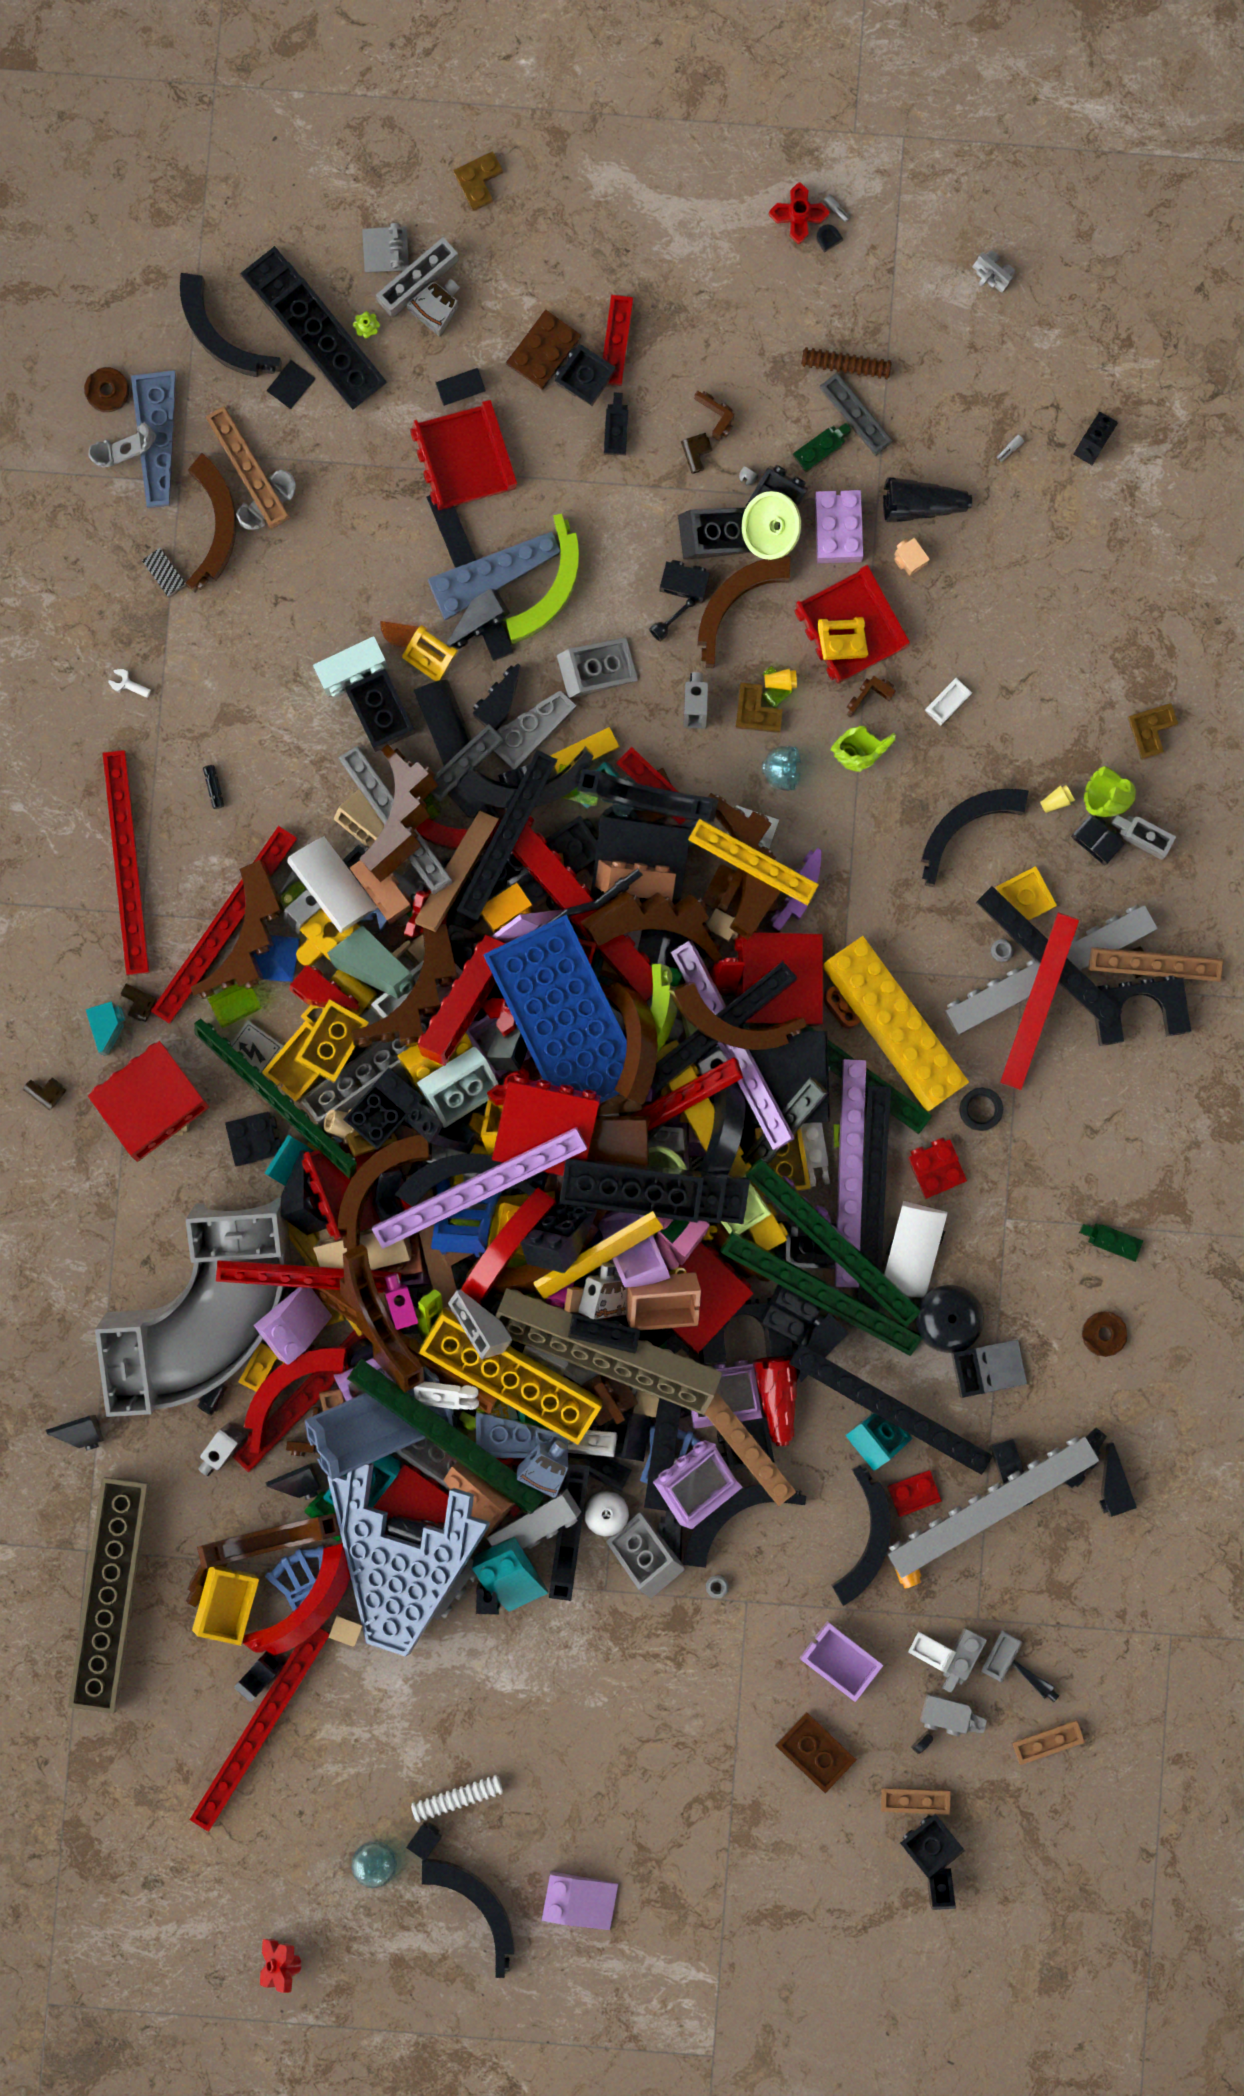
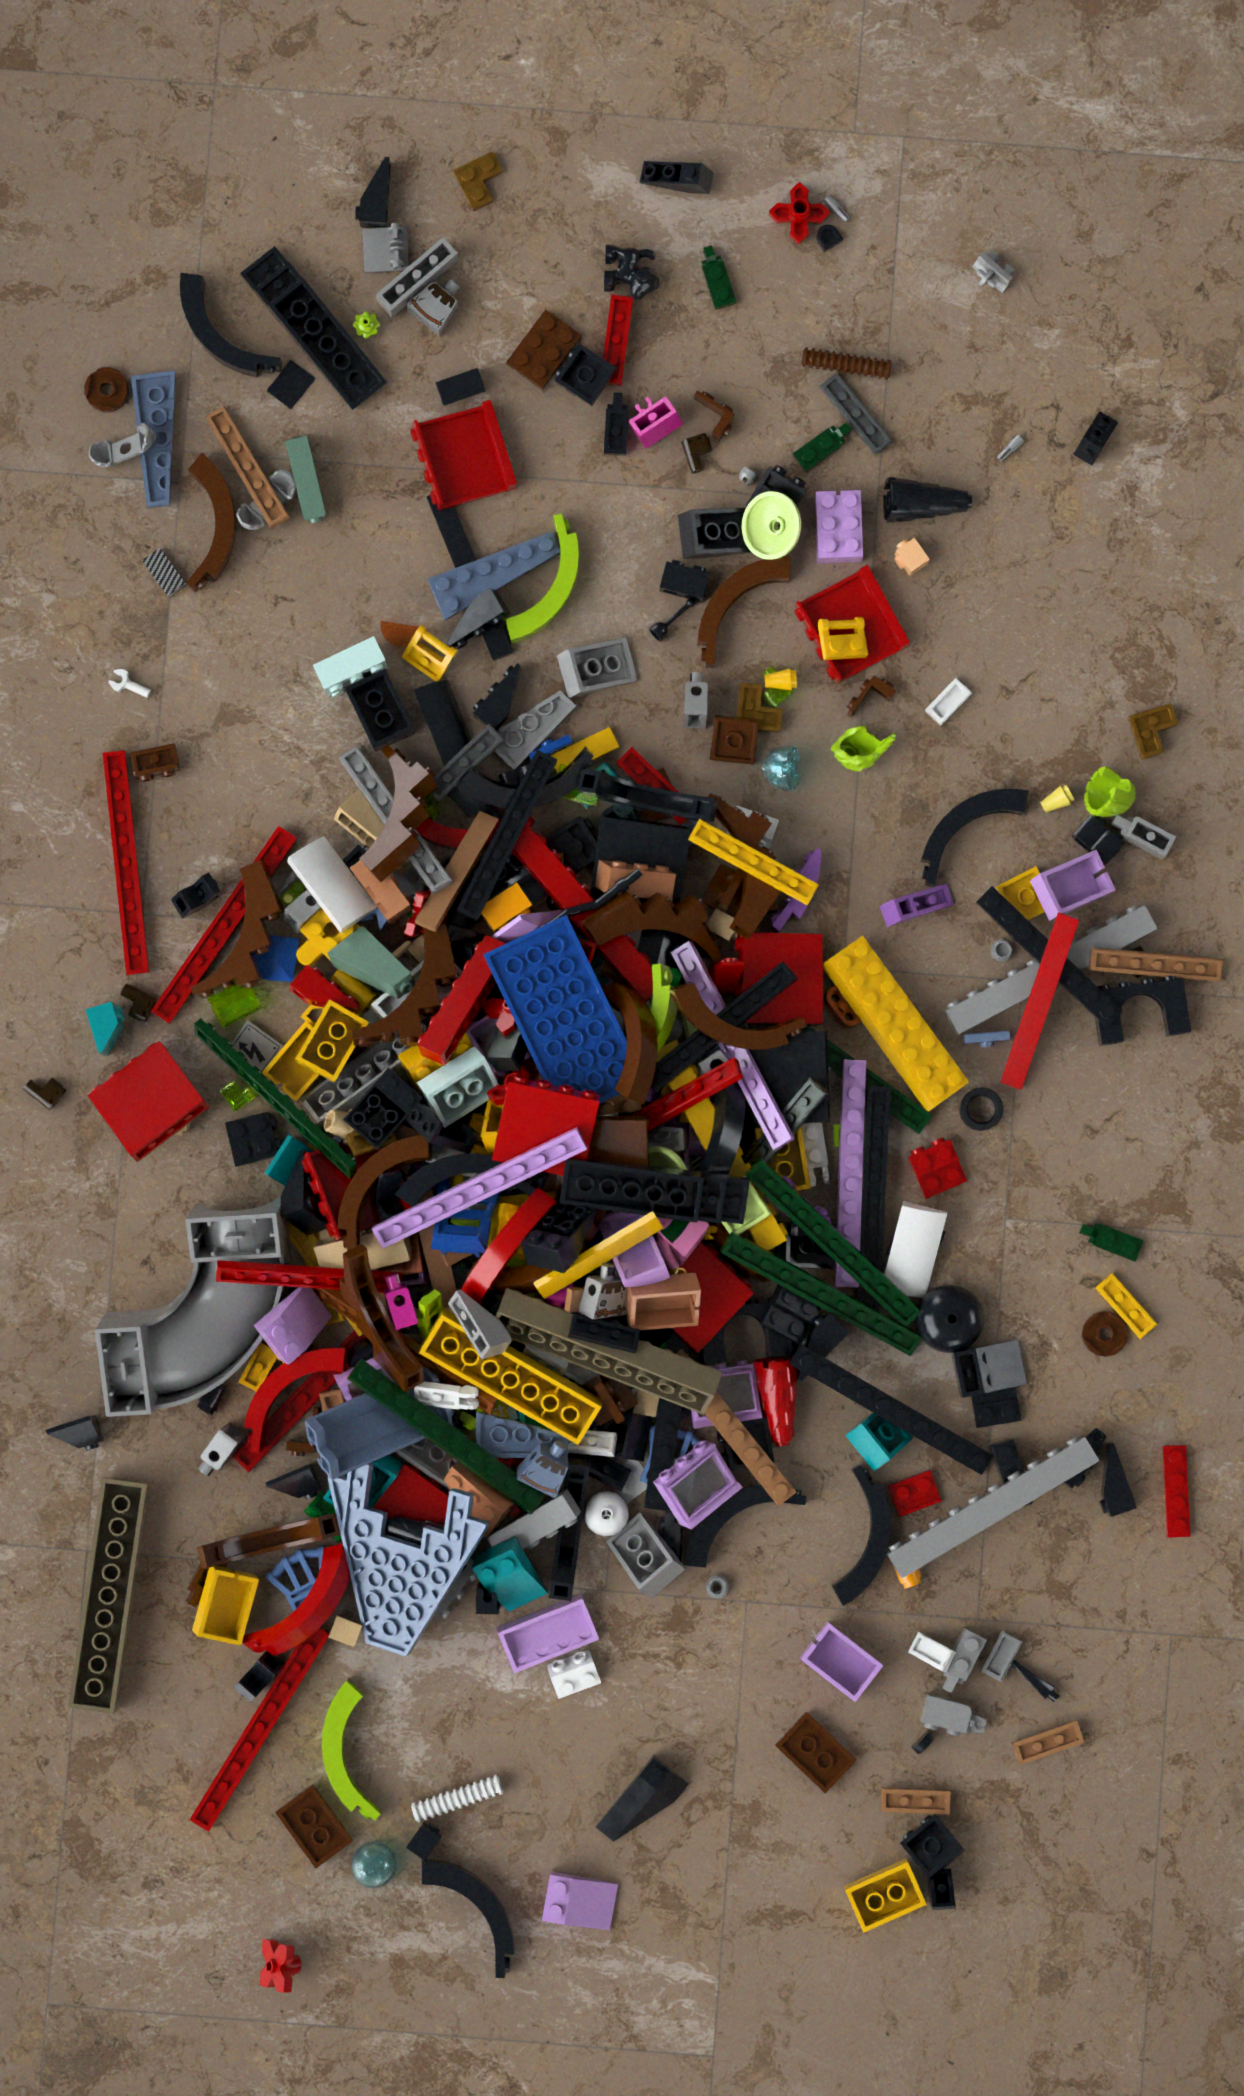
black axle [203,765,224,809] -> none
none -> reddish brown bracket [130,743,181,782]
none -> black brick [171,873,221,919]
none -> clear neon green piece [220,1079,259,1112]
none -> reddish brown plate [275,1784,353,1869]
none -> sand green slope [285,434,326,523]
none -> lime arch [322,1679,382,1821]
none -> black slope [355,157,391,228]
none -> lavender slope [497,1593,599,1673]
none -> blue plate [528,734,573,761]
none -> white bracket [547,1650,601,1699]
none -> black wedge [596,1755,689,1842]
none -> black animal [604,244,659,300]
none -> white sticker [618,1459,647,1504]
none -> dark pink brick [629,396,683,449]
none -> black slope [639,161,714,194]
none -> dark green hinge [701,245,736,310]
none -> reddish brown tile [710,715,759,765]
none -> yellow brick [843,1858,927,1933]
none -> medium lavender slope [880,884,954,927]
none -> sand blue plate [962,1031,1010,1047]
none -> black plate [971,1388,1022,1428]
none -> lavender piece [1030,850,1115,921]
none -> yellow tile [1095,1273,1157,1339]
none -> red plate [1162,1445,1191,1538]

